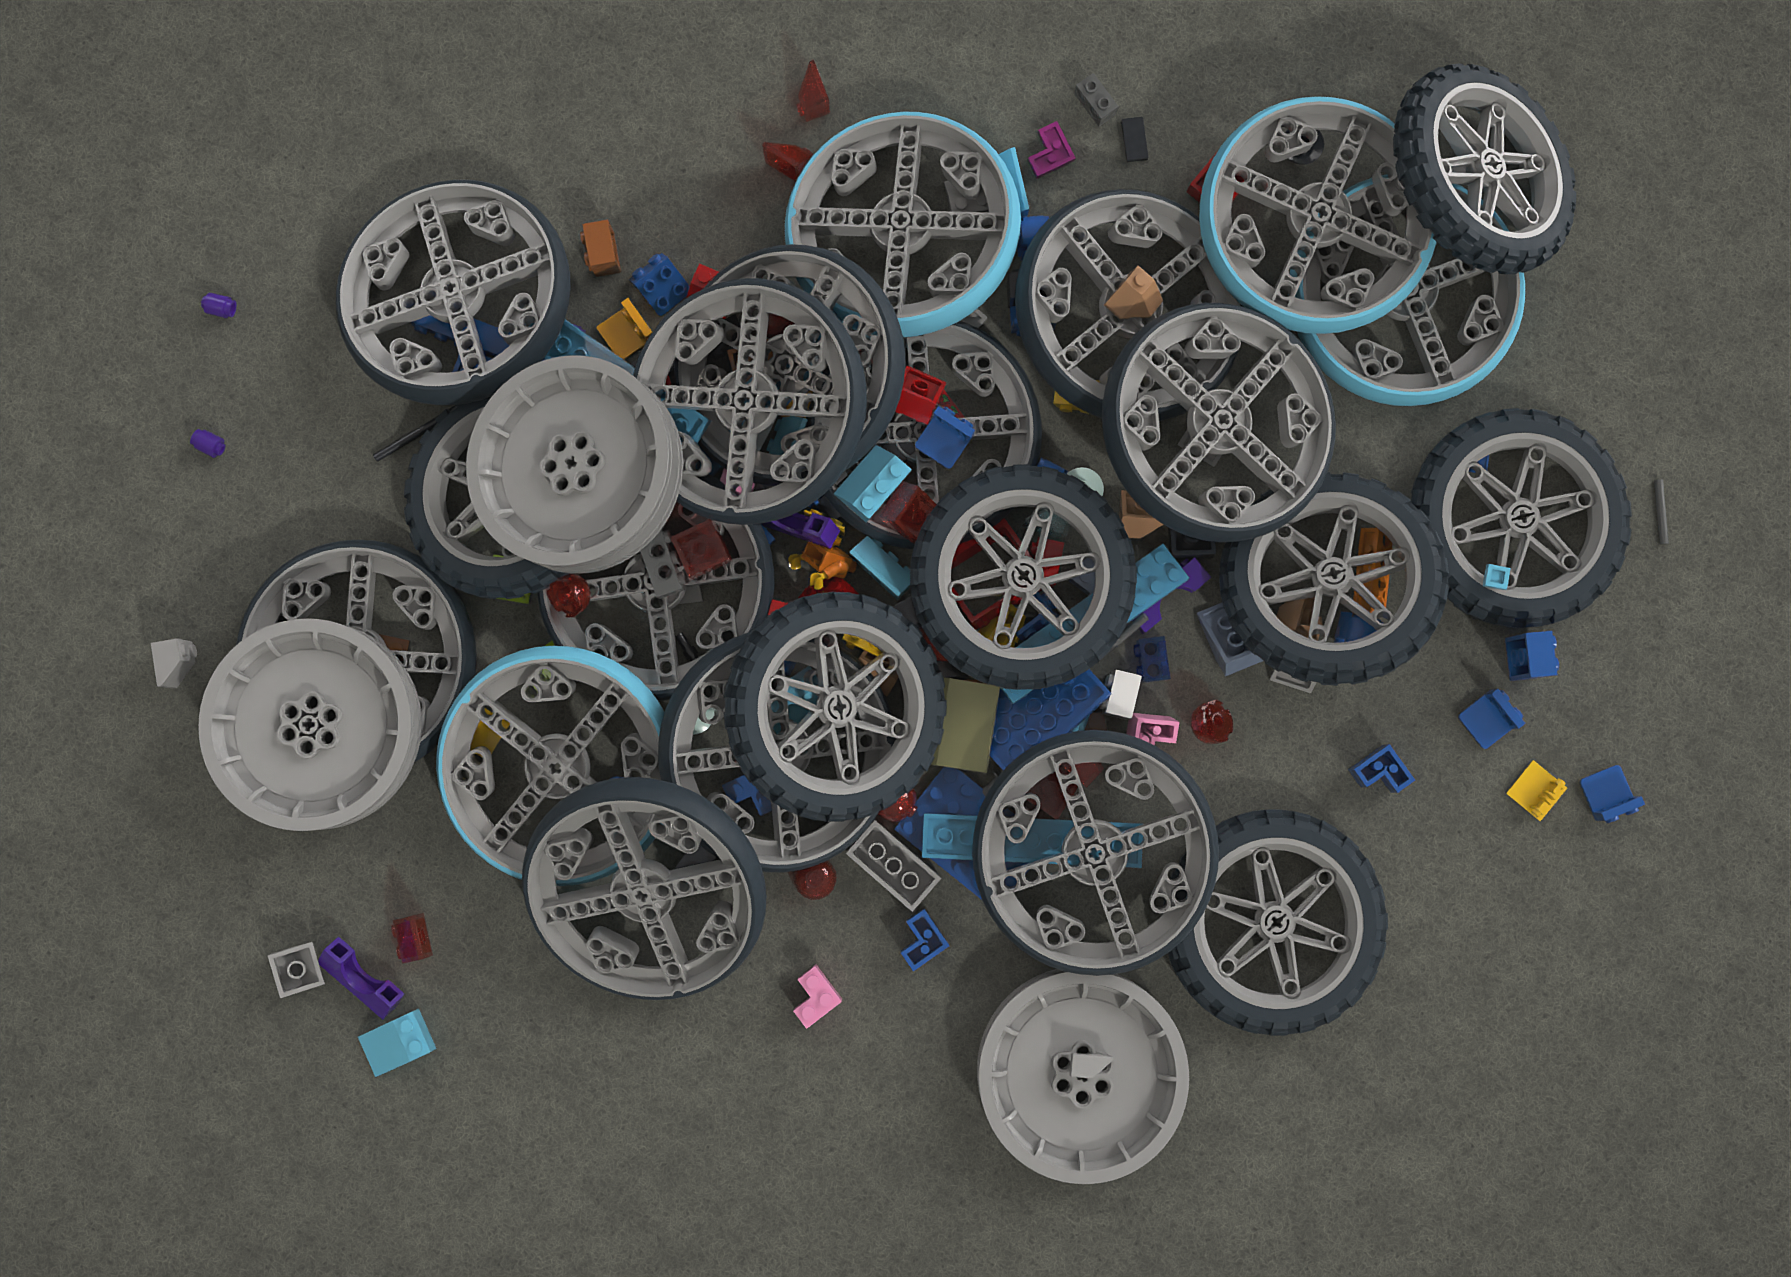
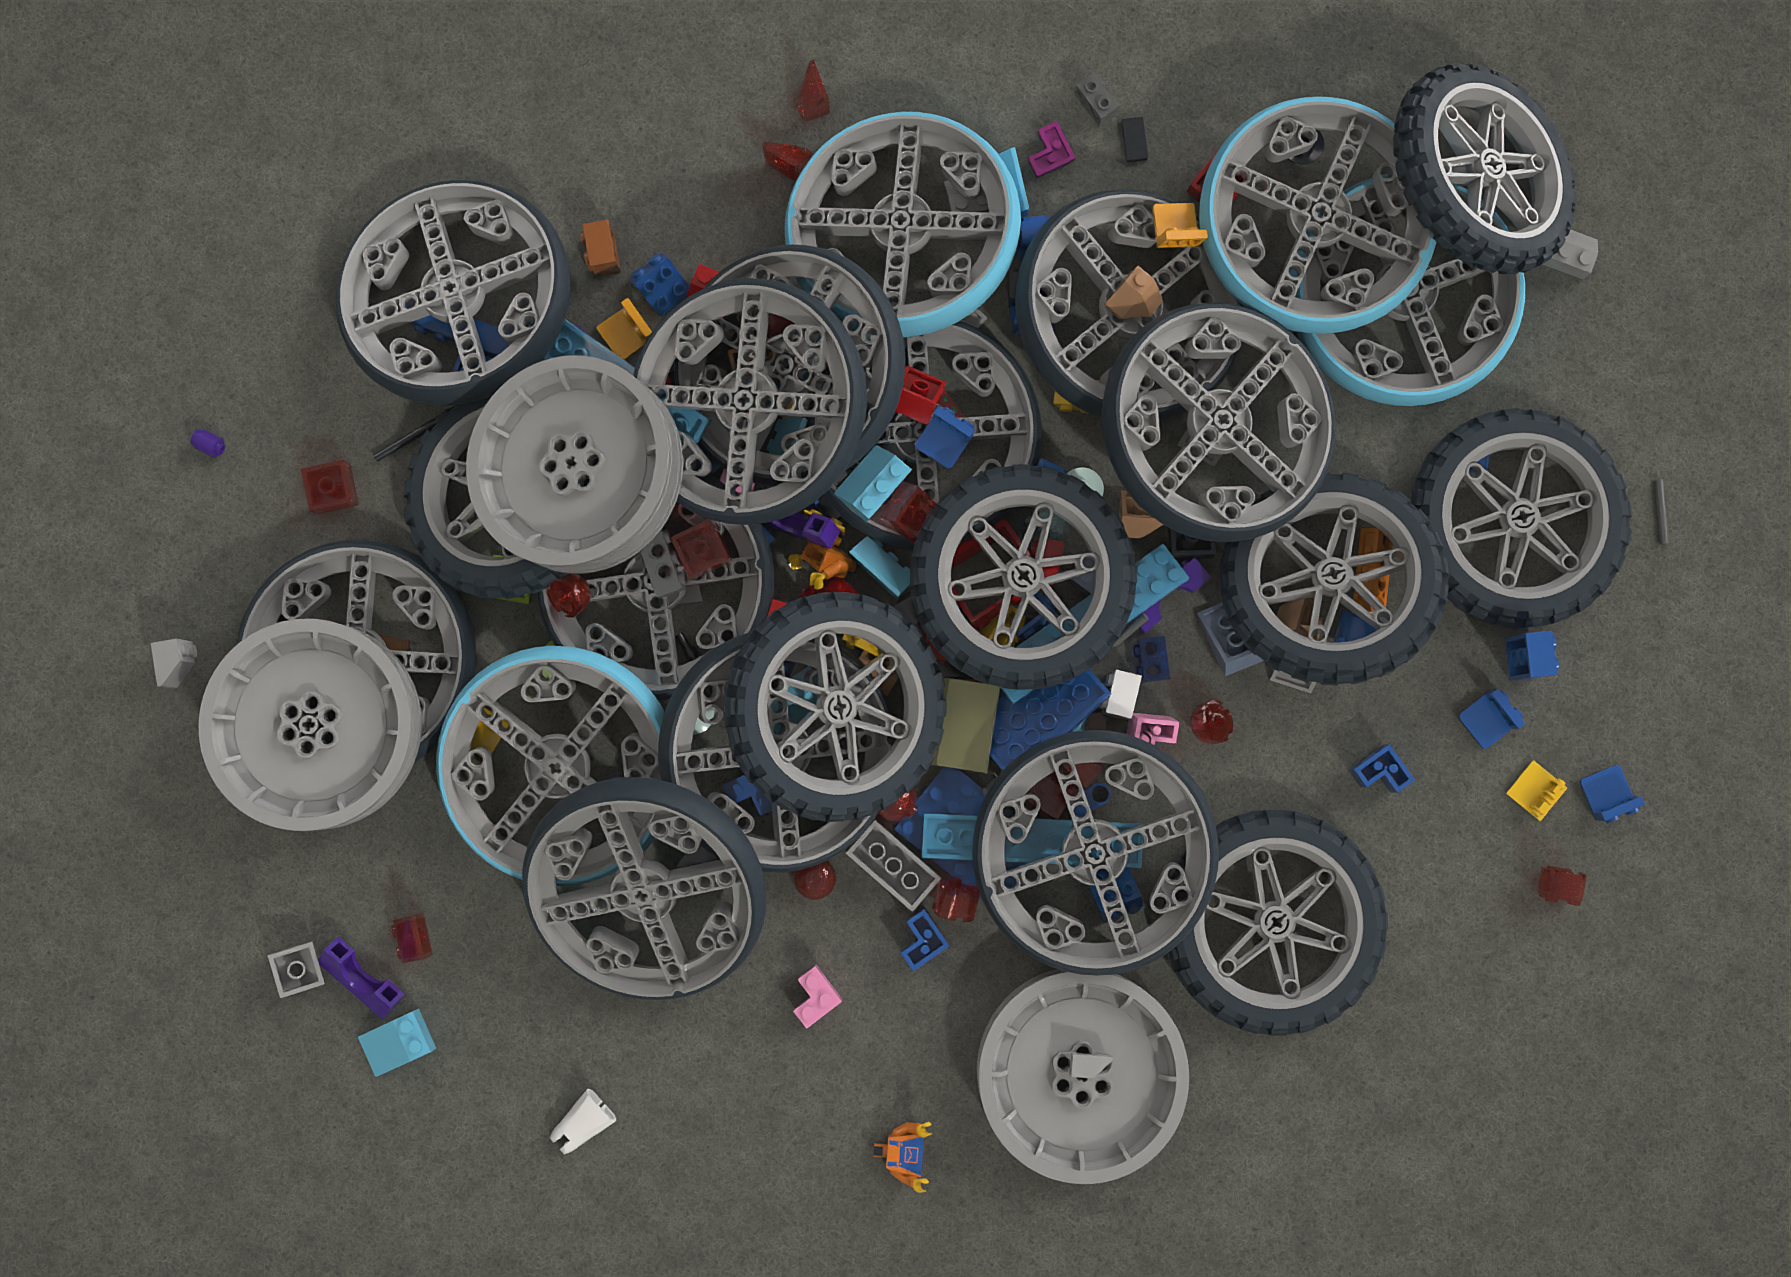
dark purple brick [201,292,237,318] -> none
medium azure plate [1483,564,1511,590] -> none
none -> clear red brick [301,460,359,514]
none -> white piece [550,1089,616,1154]
none -> torso [873,1122,932,1193]
none -> clear red brick [932,877,980,922]
none -> blue piece [1074,783,1111,816]
none -> blue bracket [1089,867,1144,924]
none -> light orange bracket [1152,203,1208,248]
none -> clear red brick [1537,866,1587,906]
none -> light grey slope [1543,230,1598,279]

